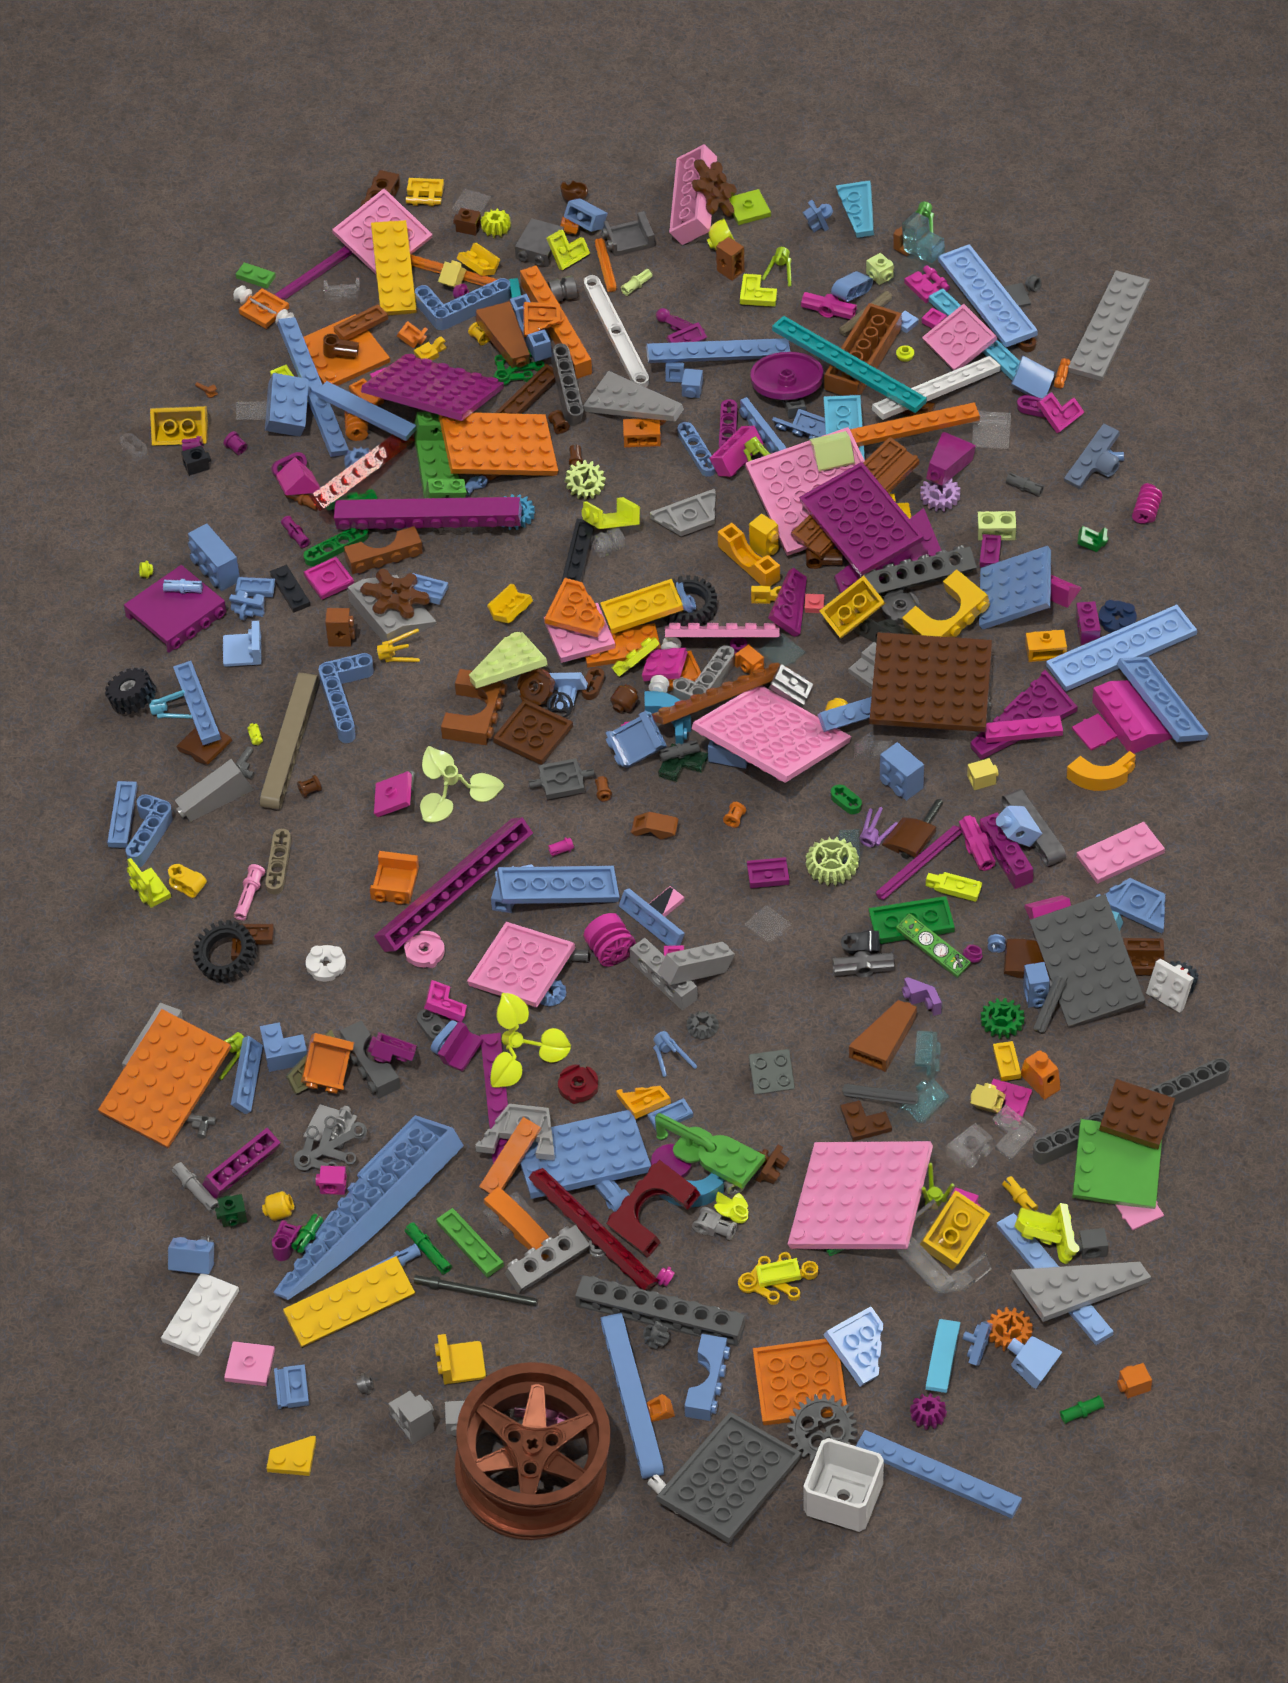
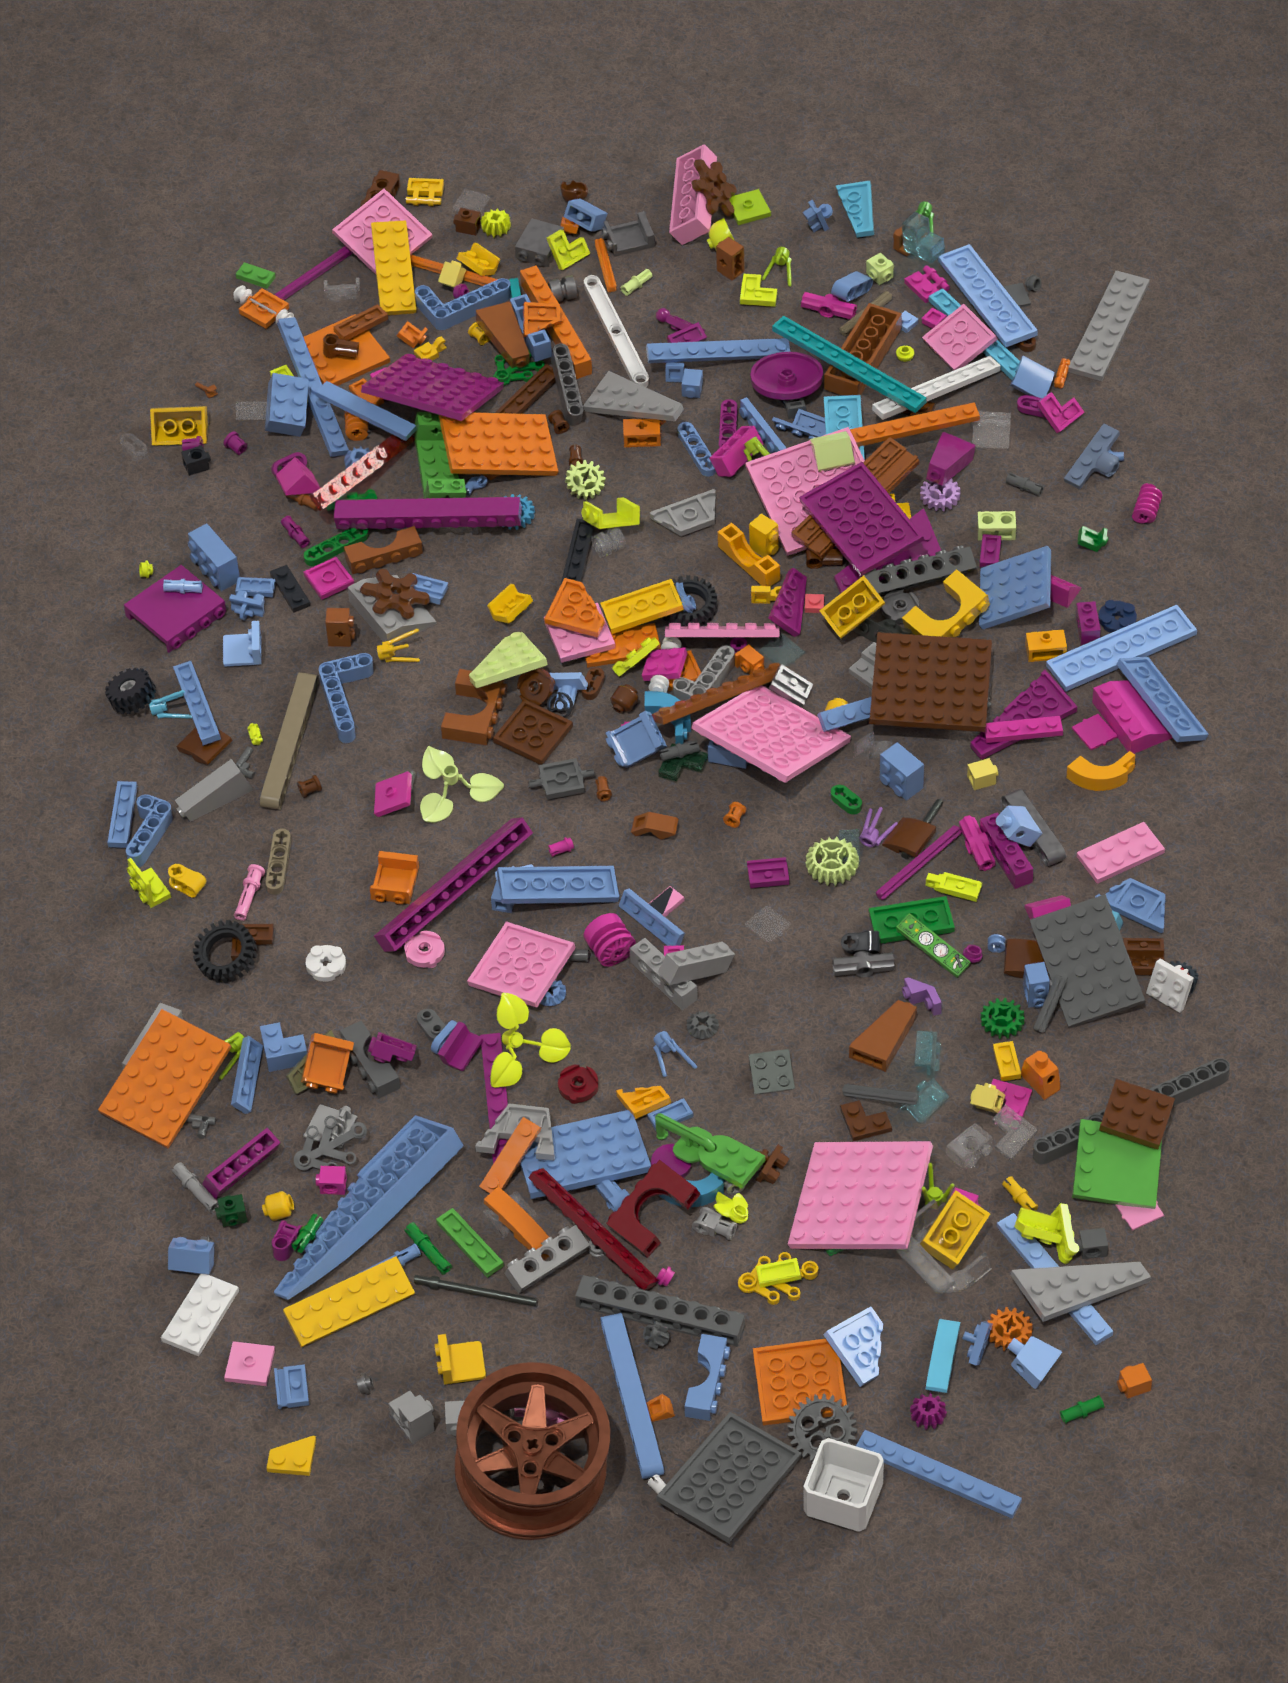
dark pink plate [424,980,467,1022] -> none

